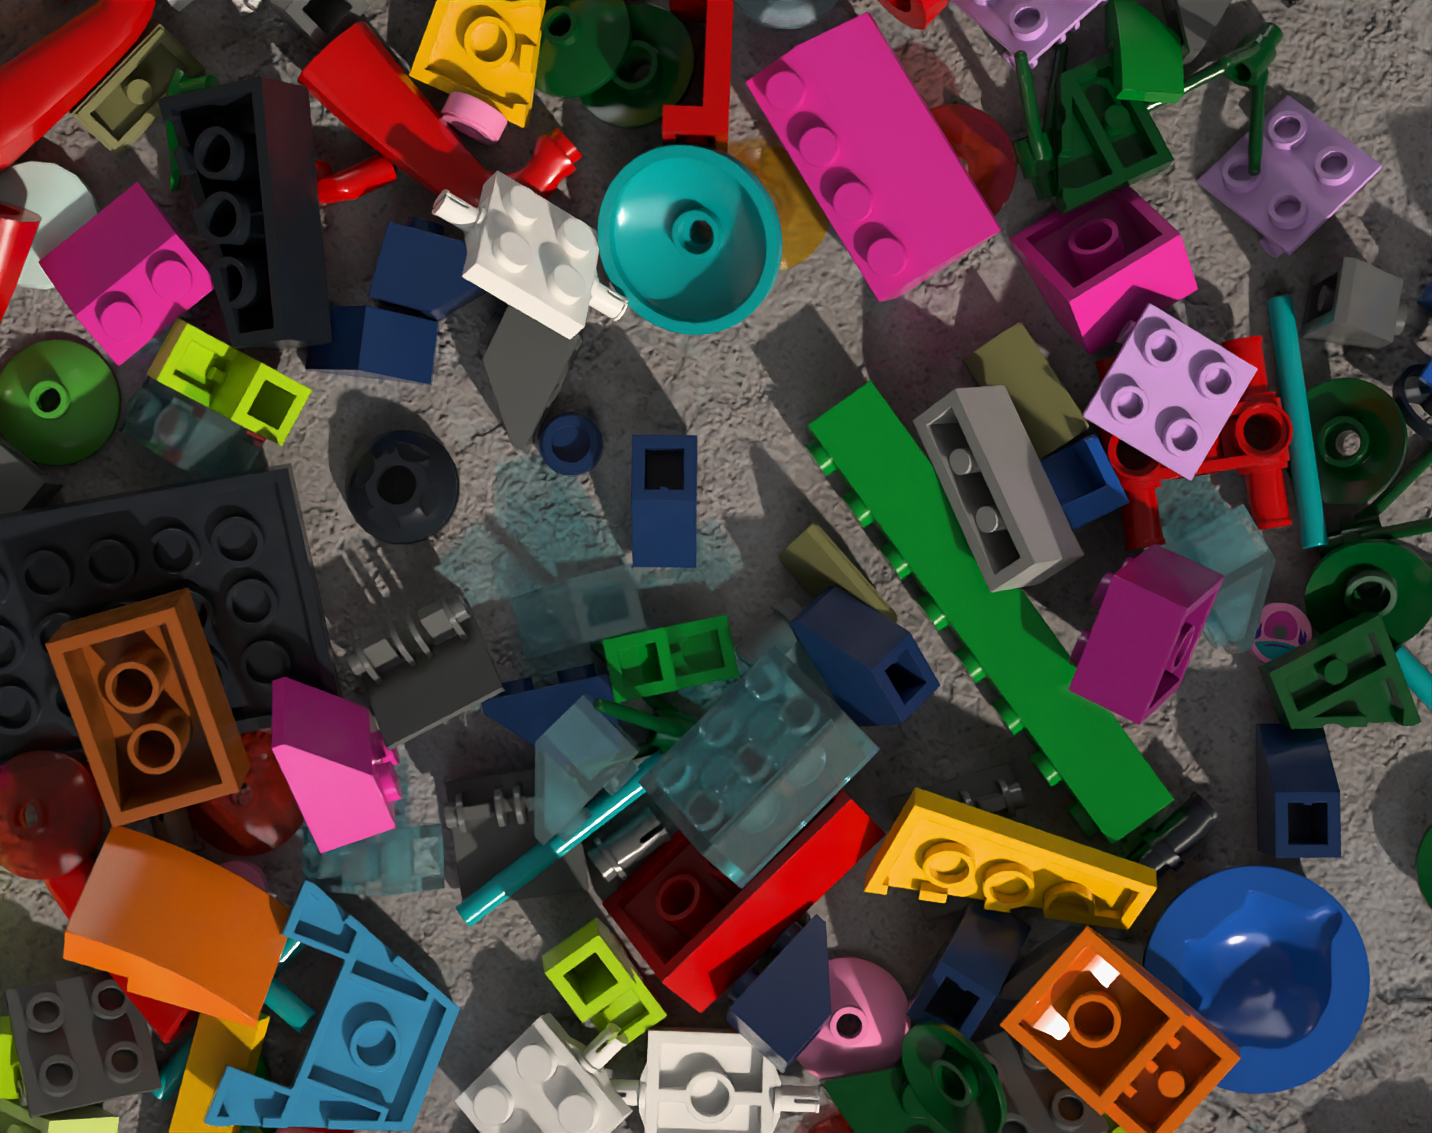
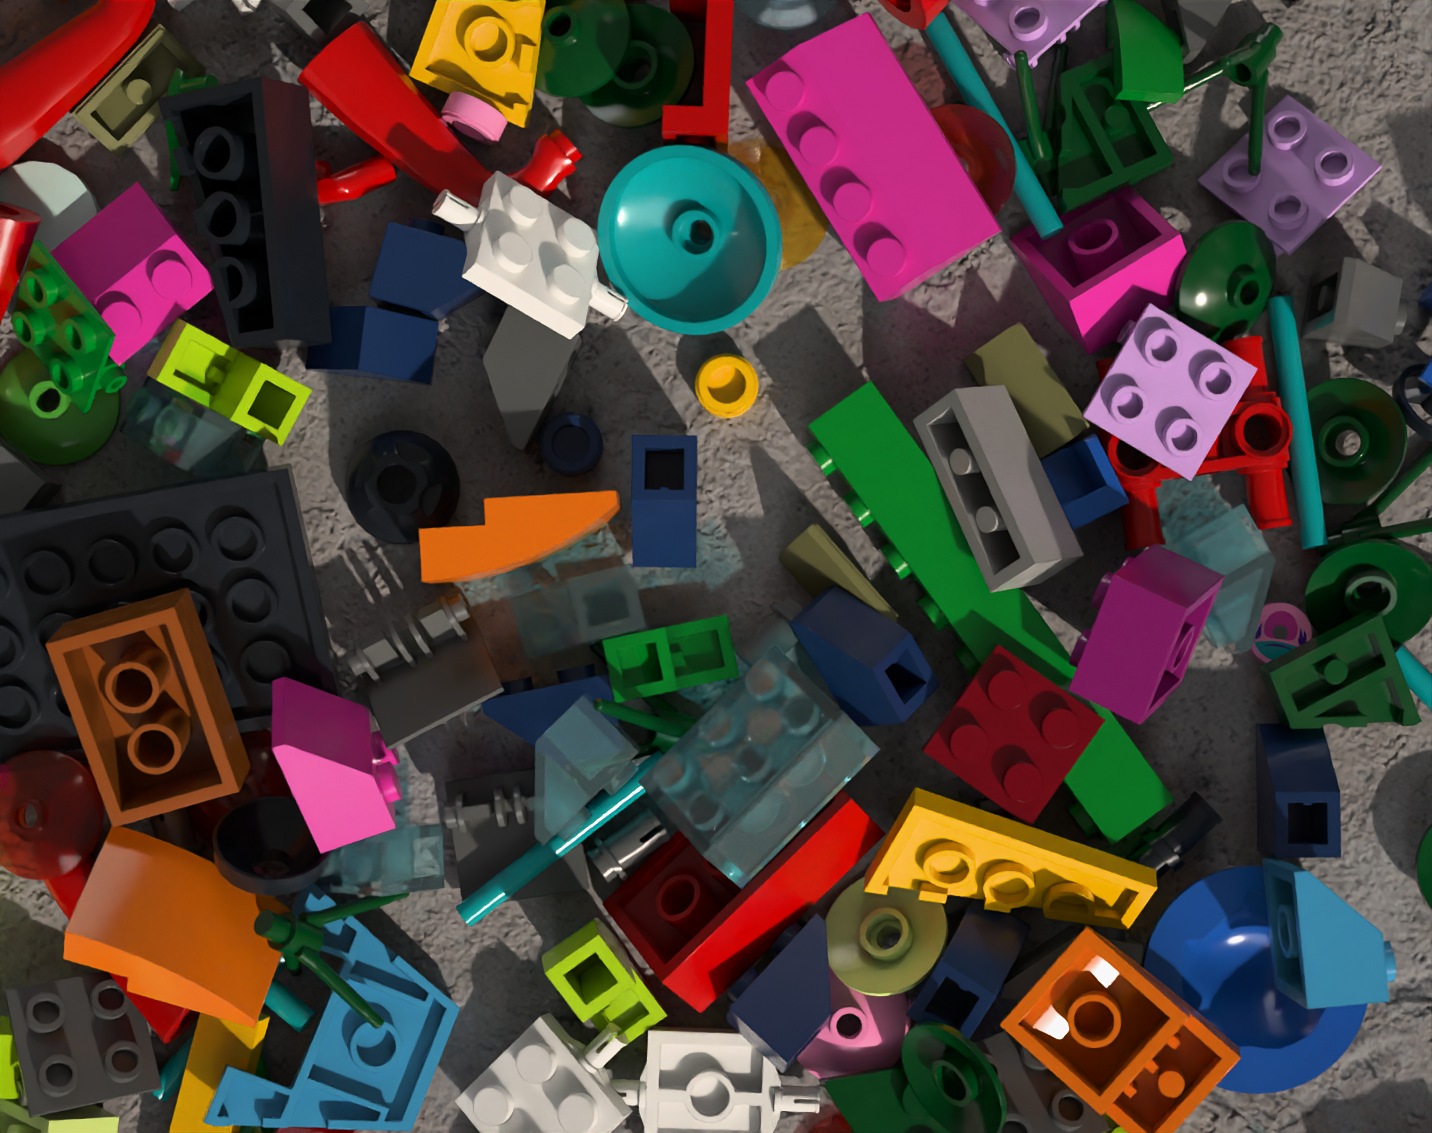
none -> green hinge [10,239,127,414]
none -> black piece [212,796,332,898]
none -> dark green plant [254,885,410,1029]
none -> orange slope [419,490,622,585]
none -> yellow tile [695,353,758,419]
none -> yellowish green dish [825,877,948,996]
none -> dark red plate [921,644,1105,827]
none -> teal bar [925,12,1065,240]
none -> dark green dish [1174,220,1277,345]
none -> dark azure slope [1262,857,1396,1009]

